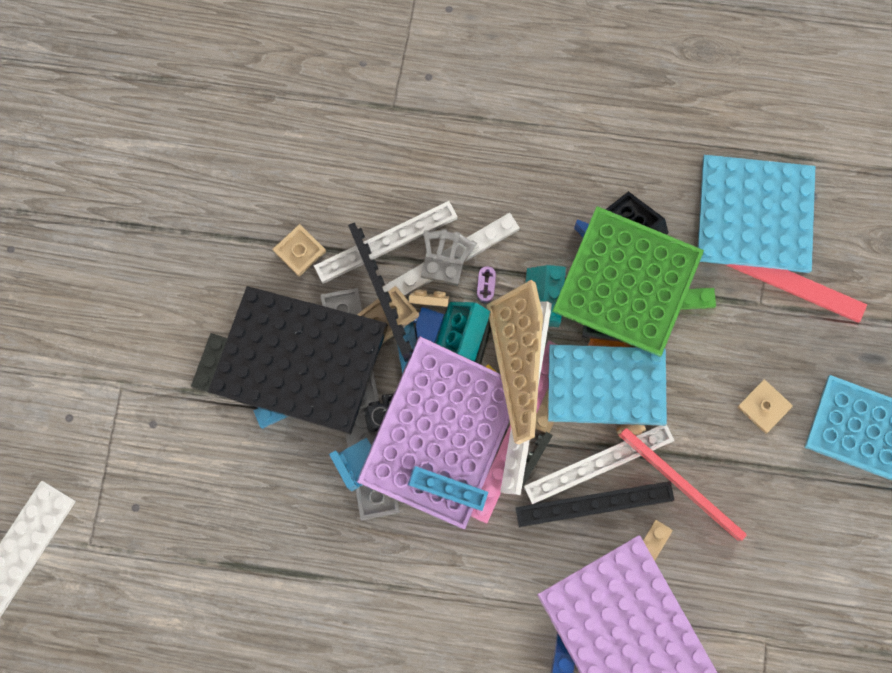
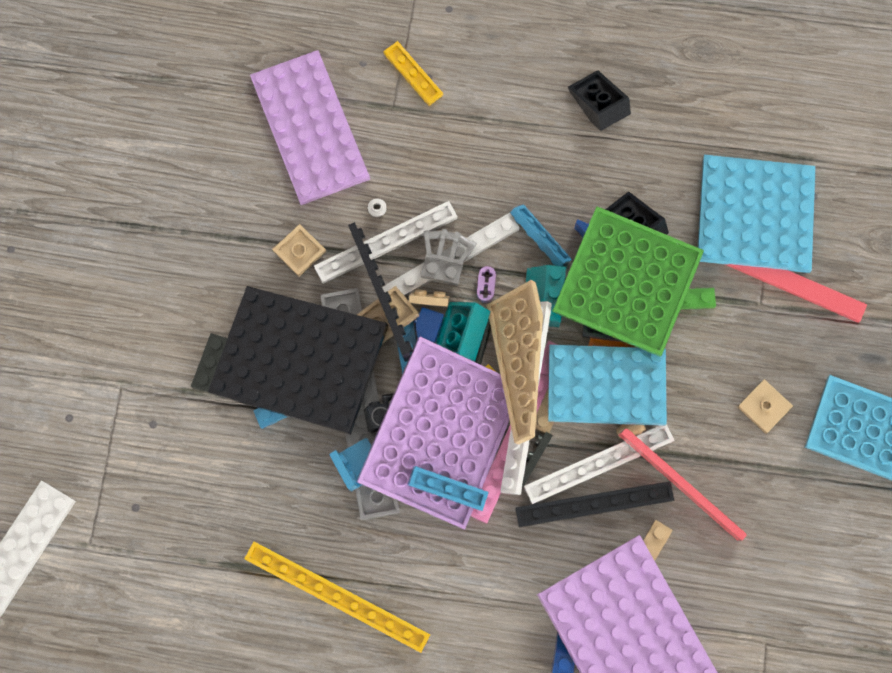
none -> yellow plate [244,542,430,653]
none -> lavender plate [250,50,370,205]
none -> white plate [368,199,387,217]
none -> yellow tile [383,41,443,106]
none -> dark azure plate [510,204,572,266]
none -> black slope [568,70,631,131]

